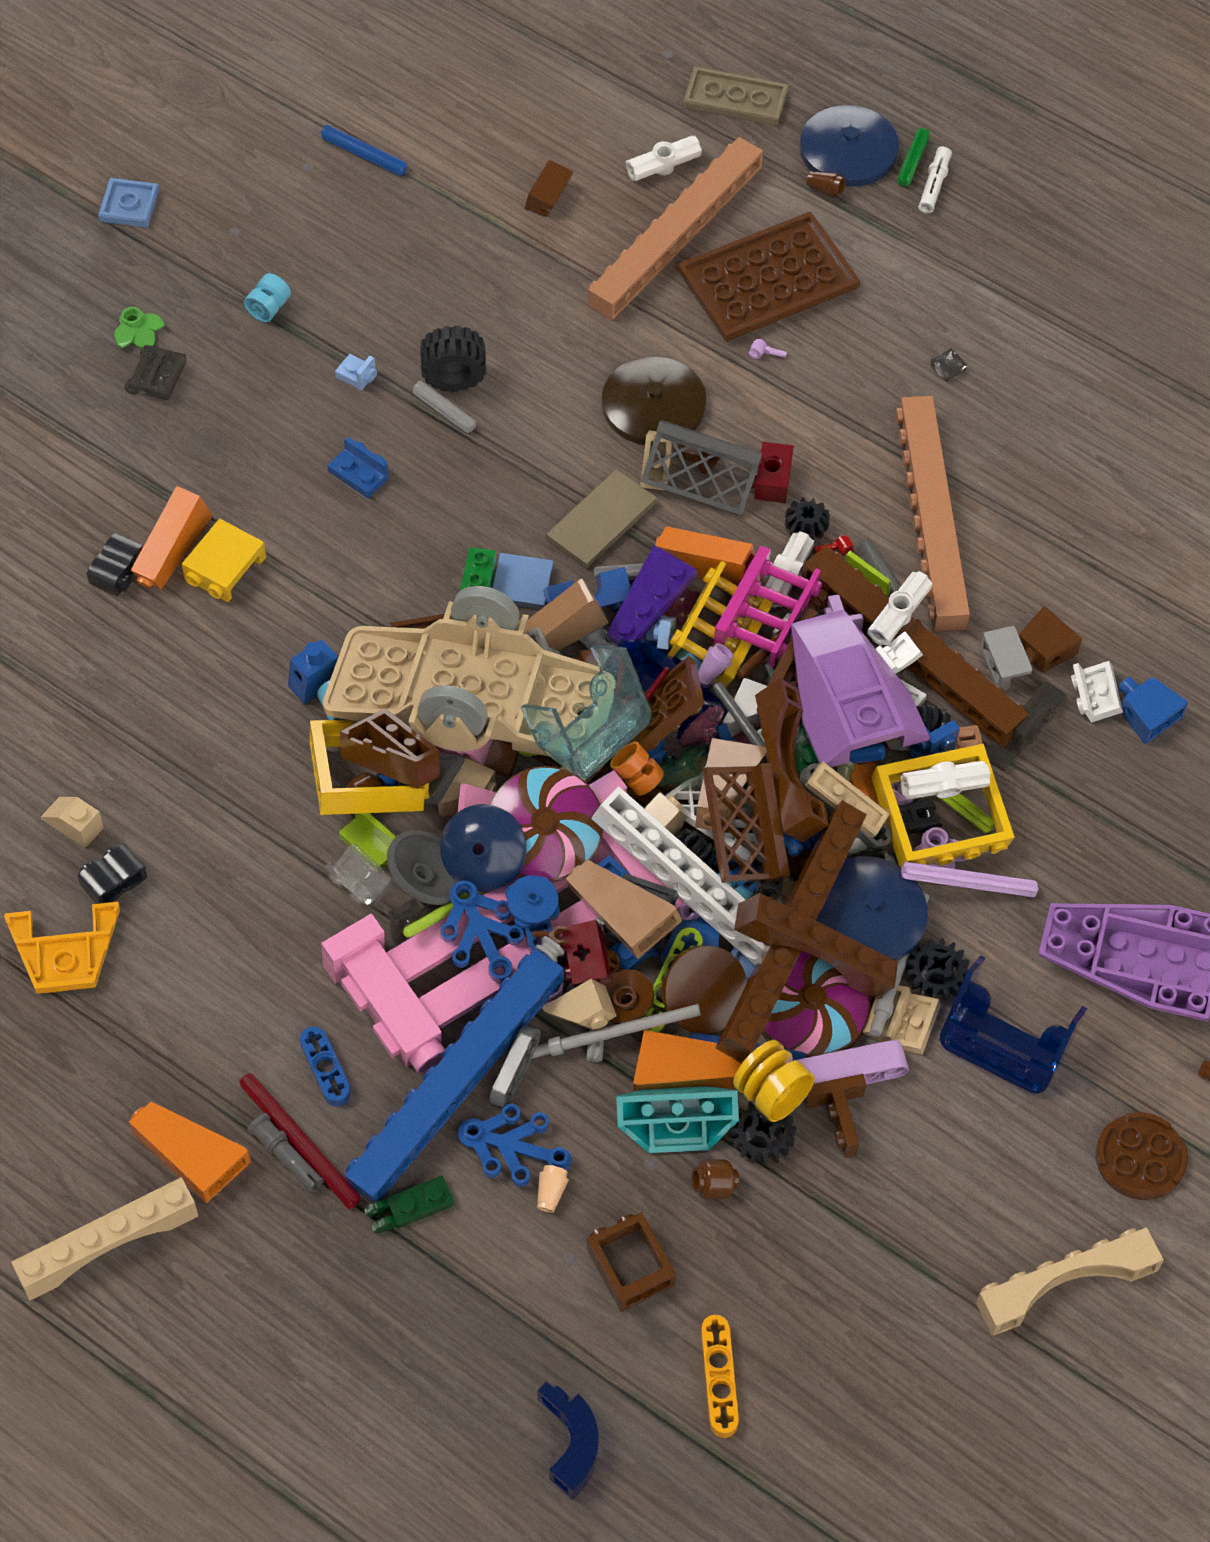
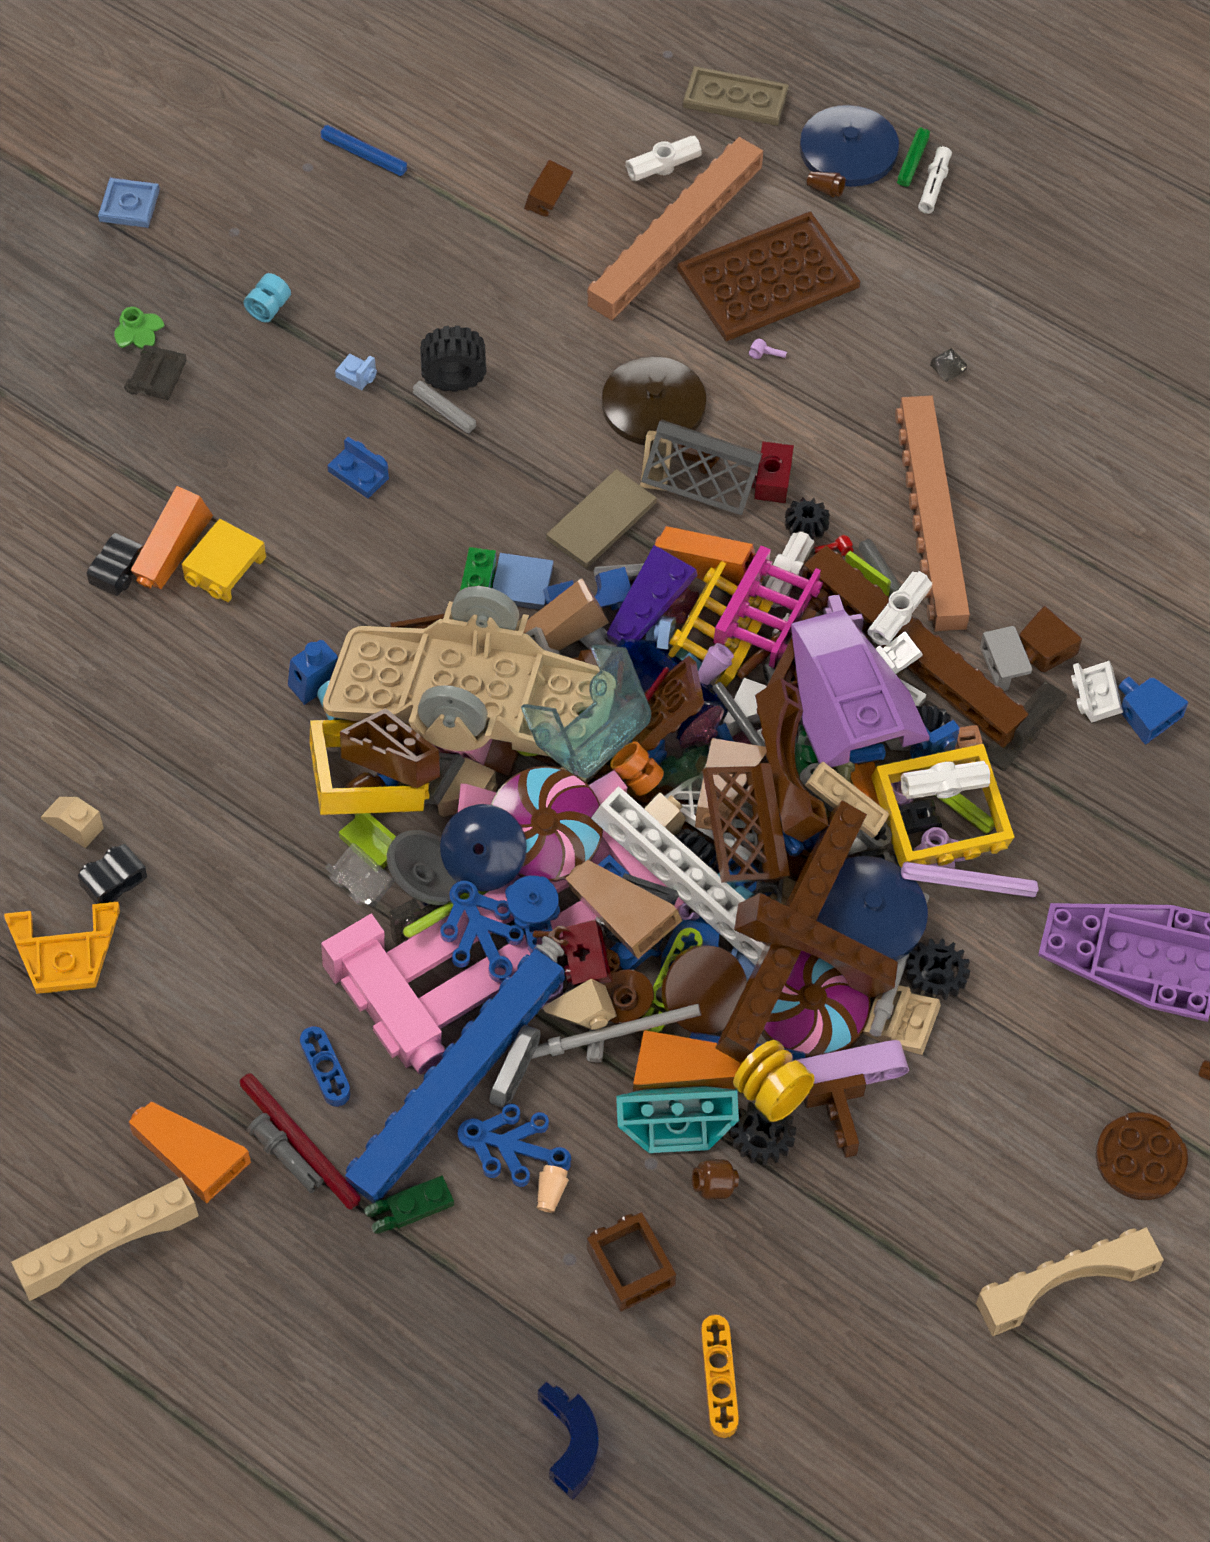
clear blue windscreen [939,955,1088,1094] -> none

